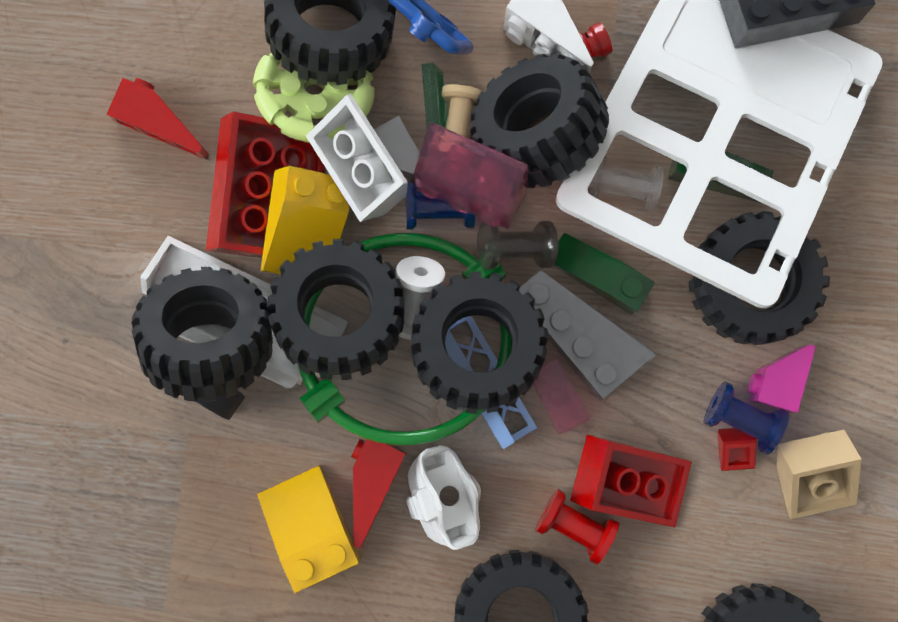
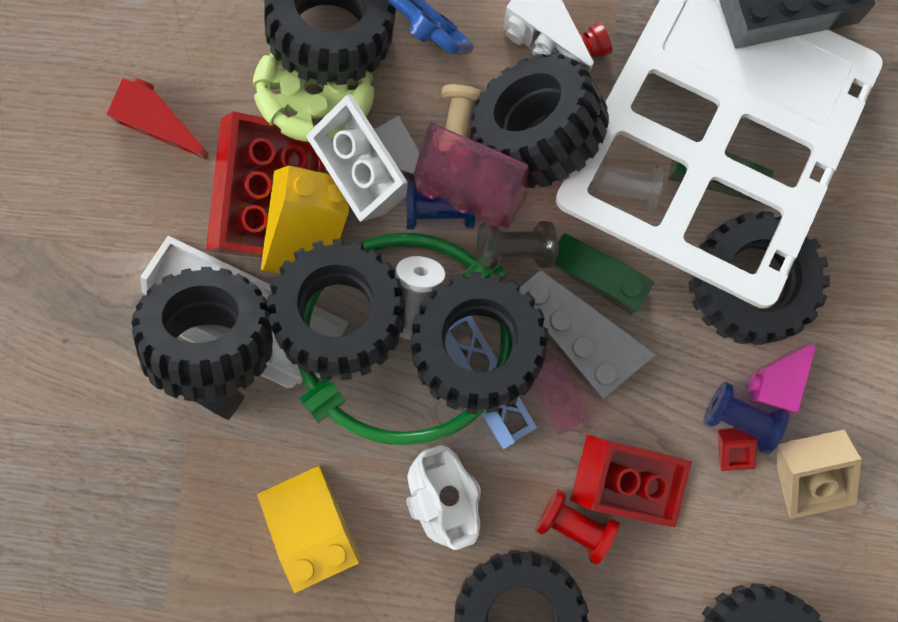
red slope [351,439,407,549] -> none
clear green tile [422,62,447,137] -> none

